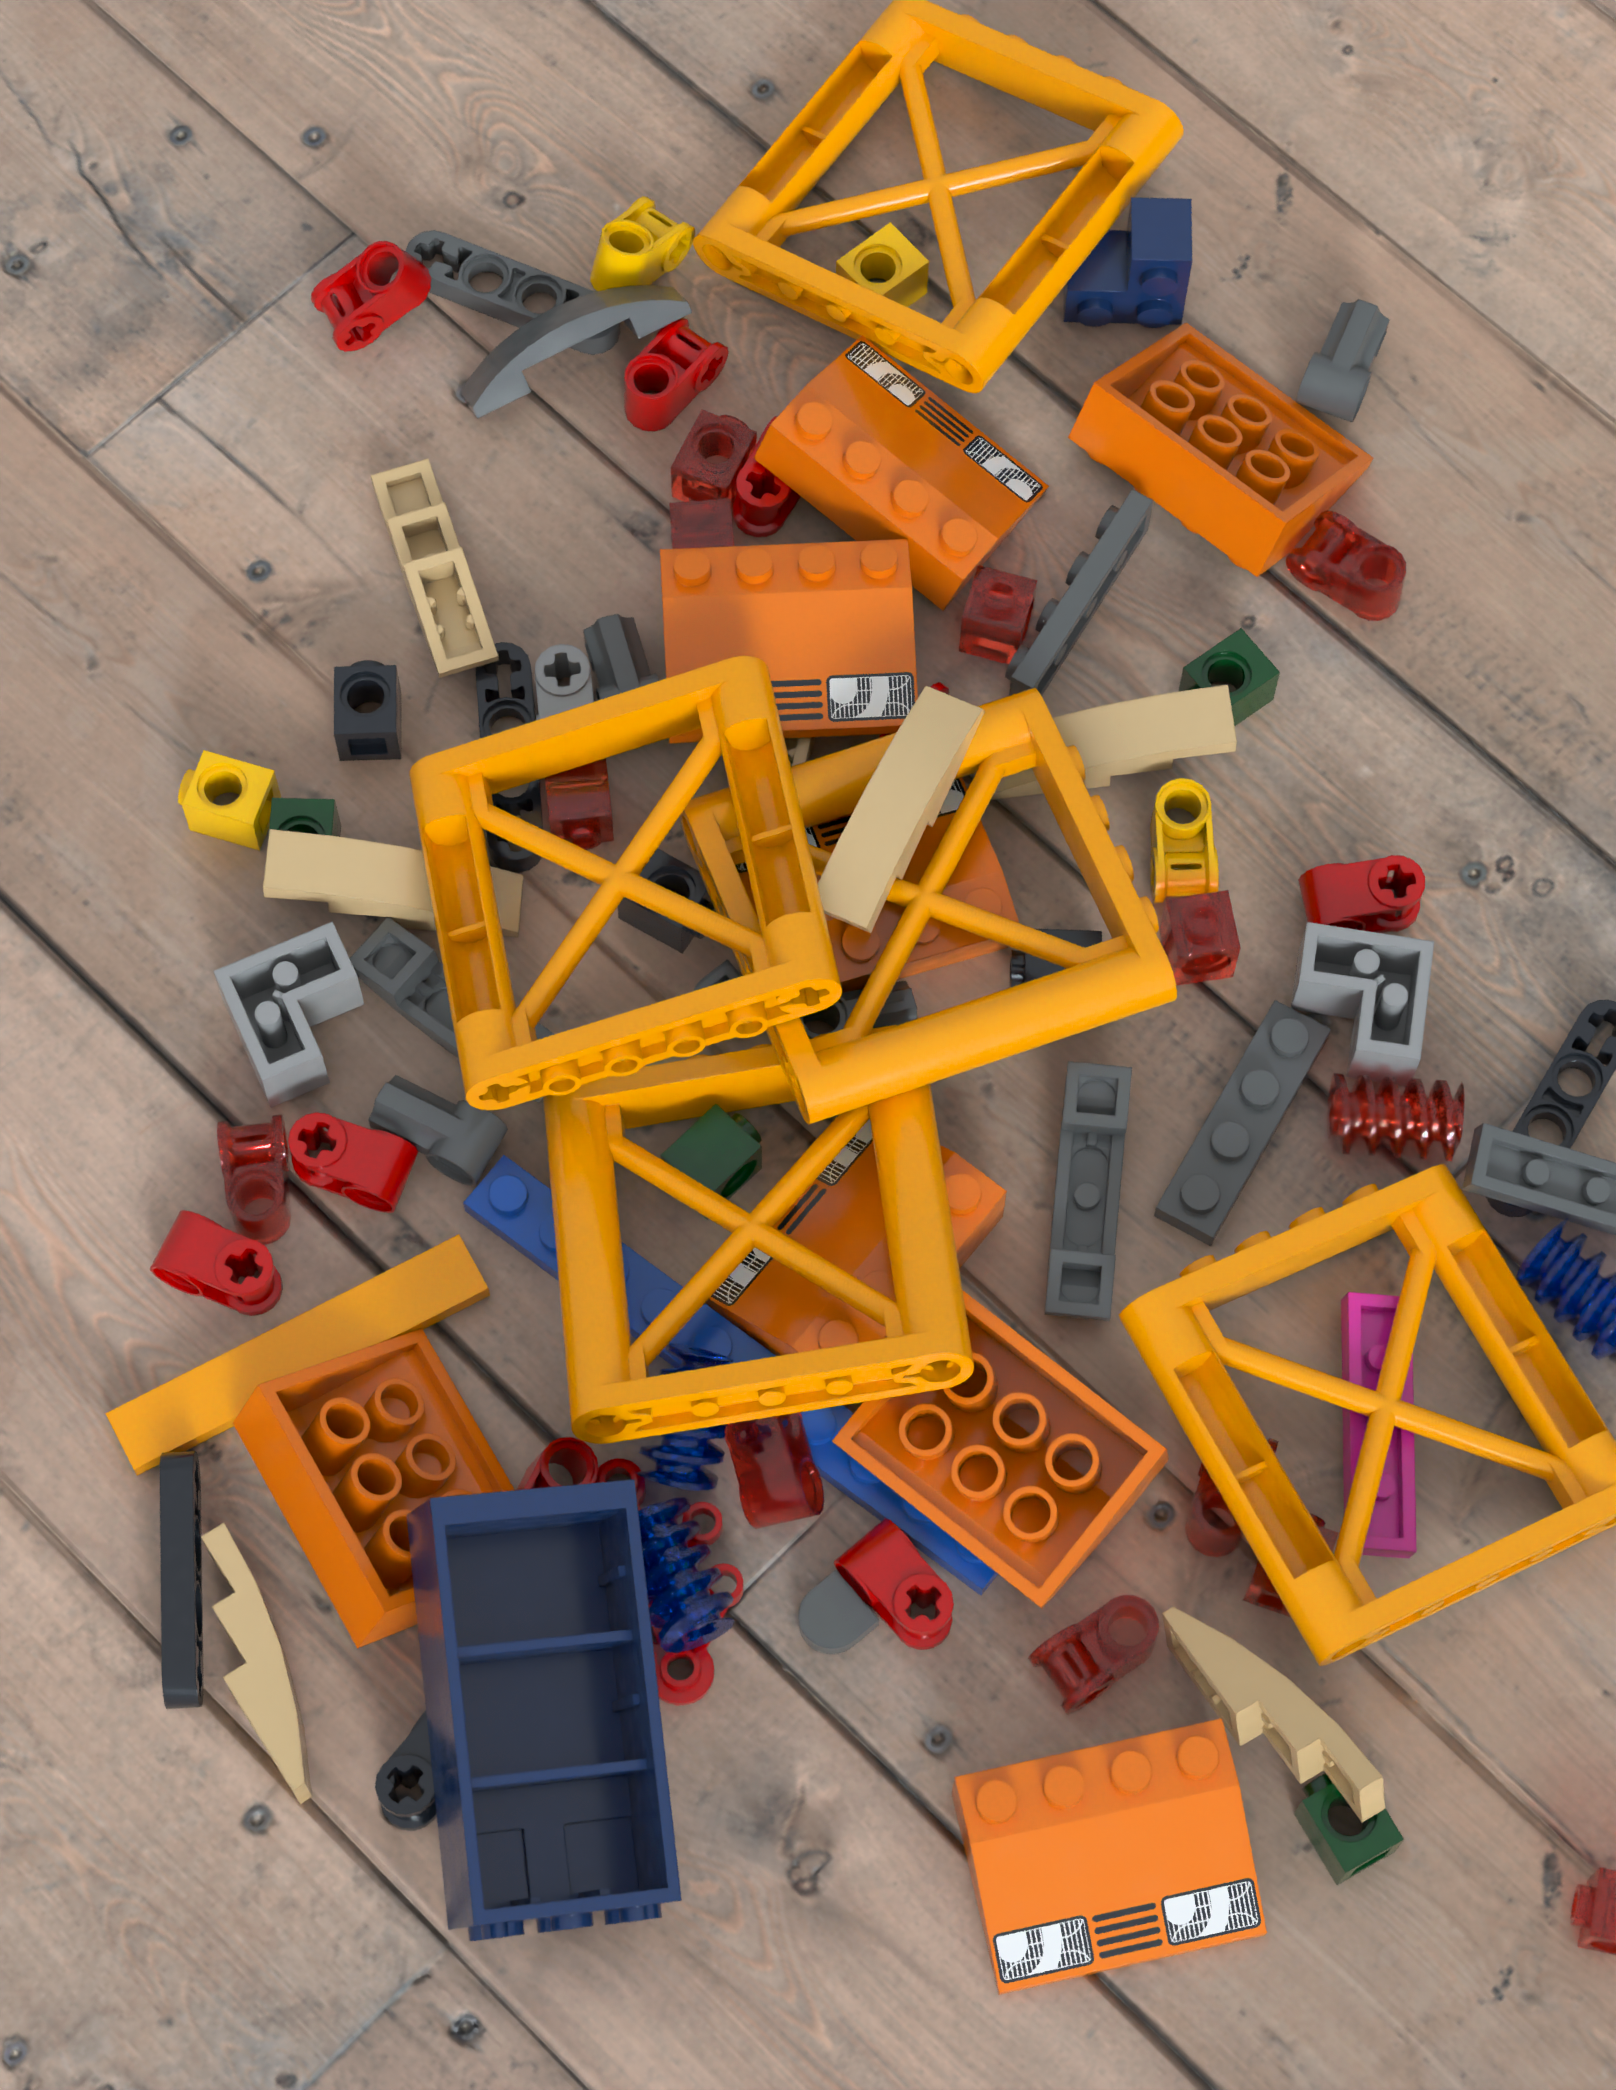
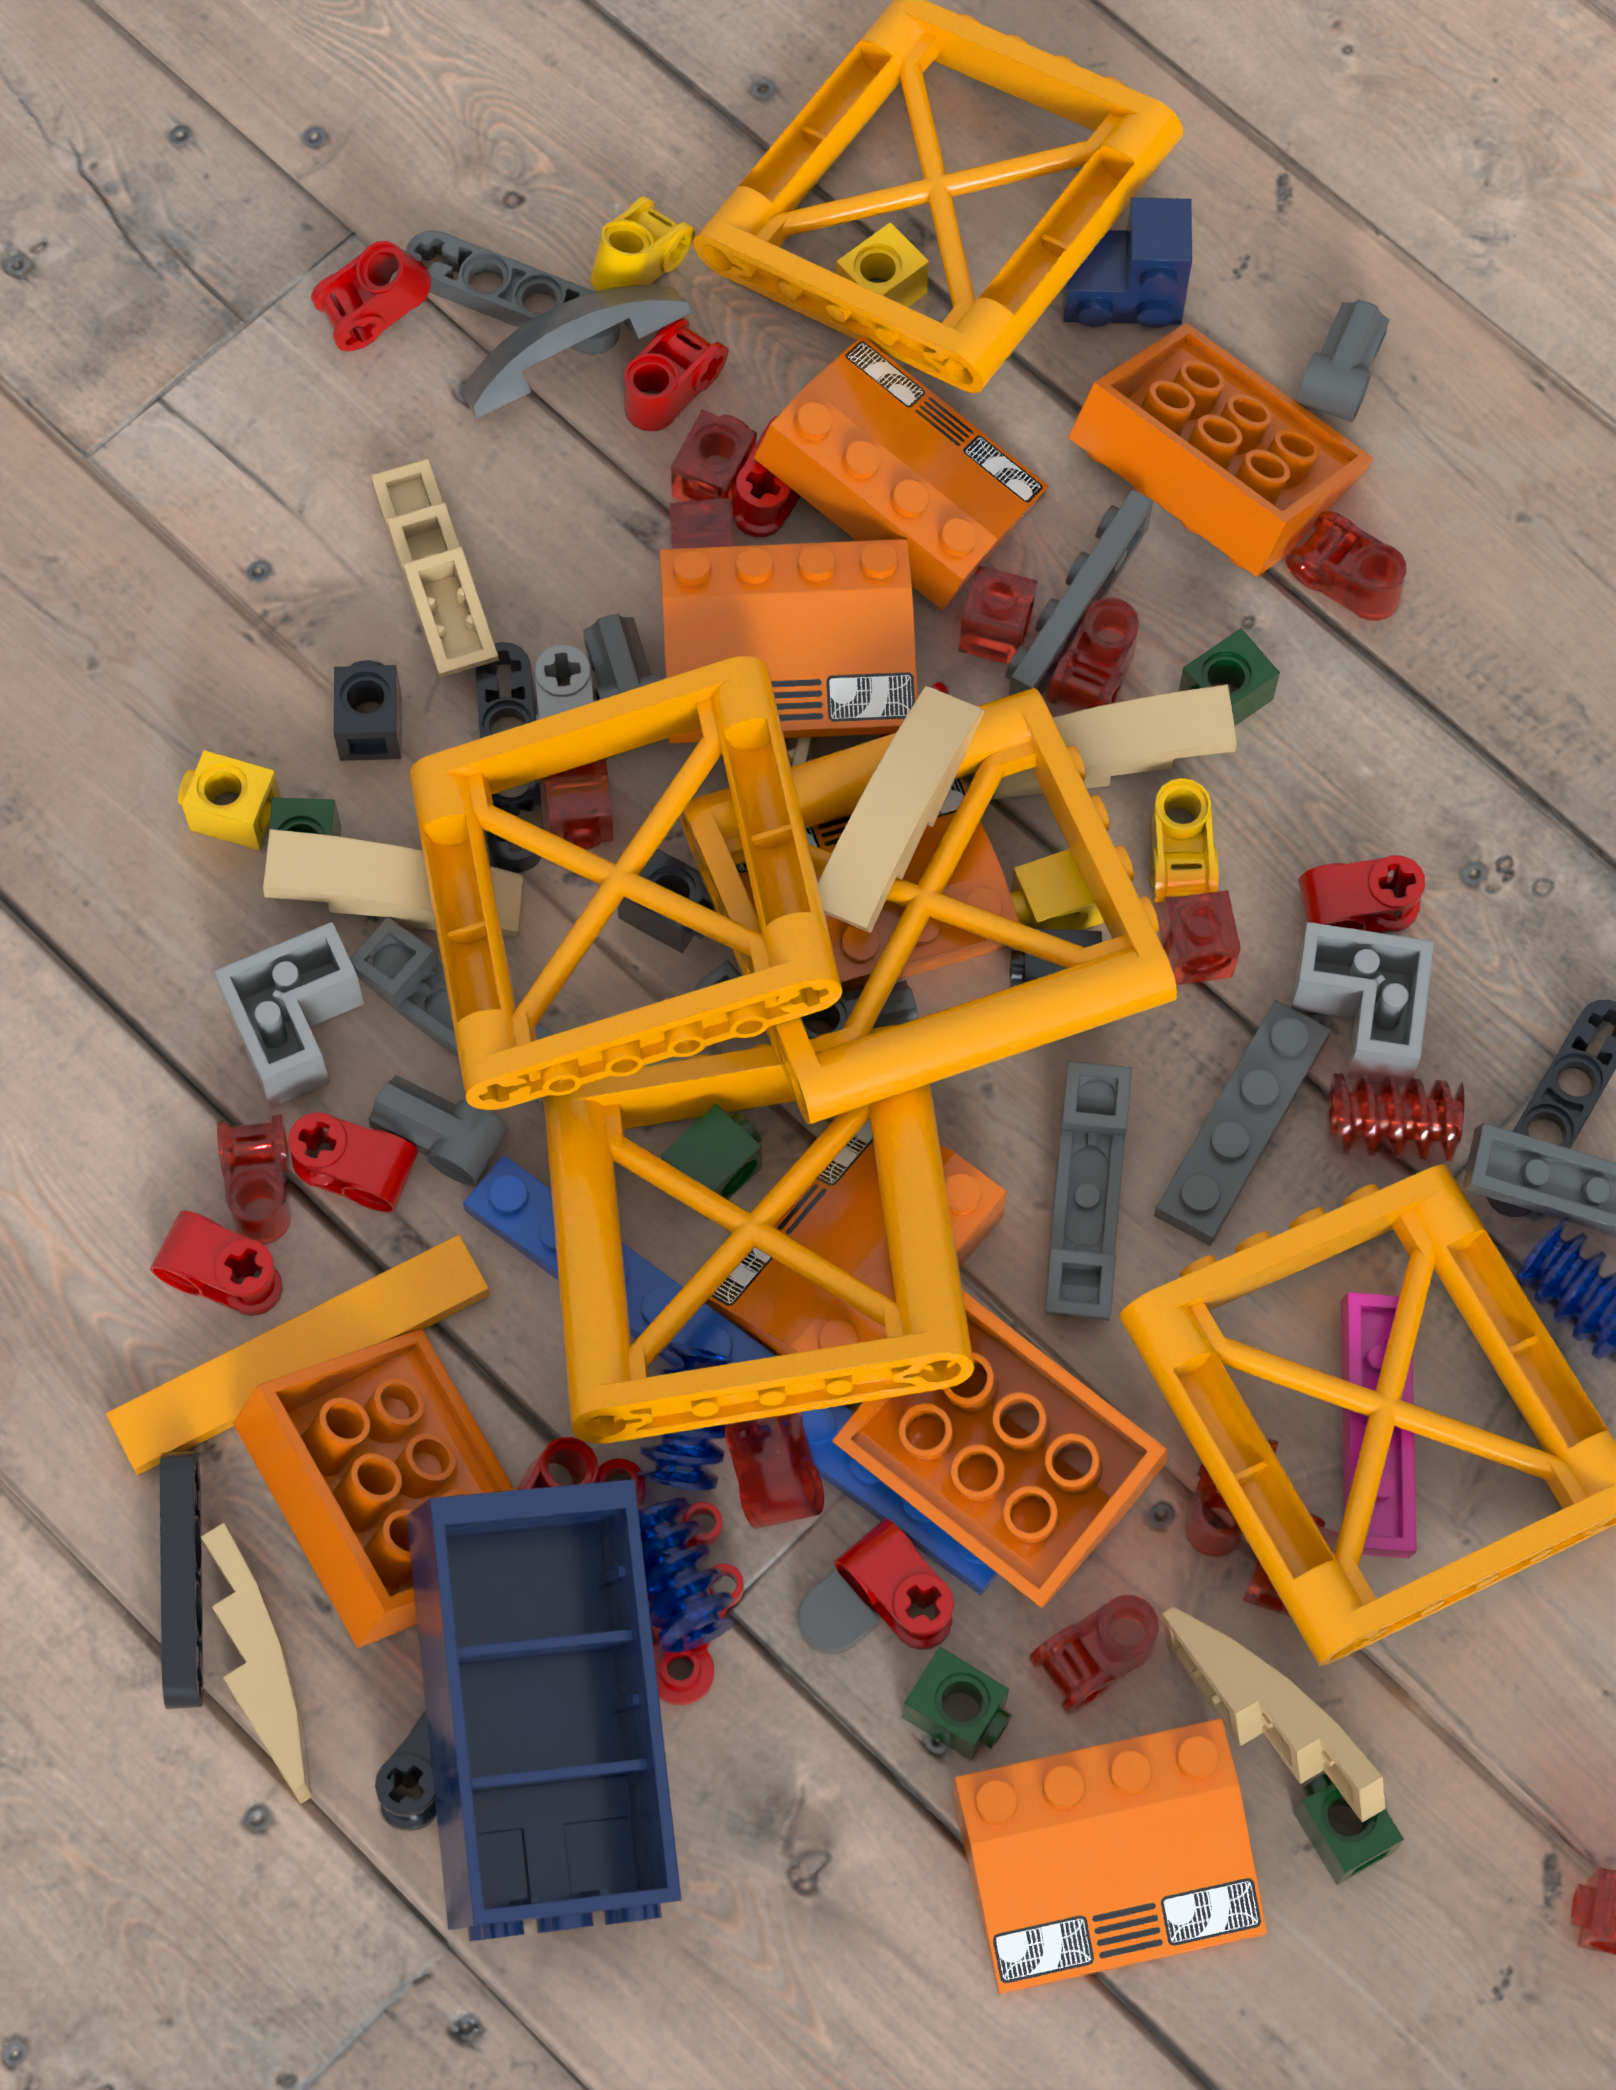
none -> dark green brick [902,1646,1012,1760]
none -> yellow brick [1010,849,1104,930]
none -> clear red piece [1046,597,1139,710]

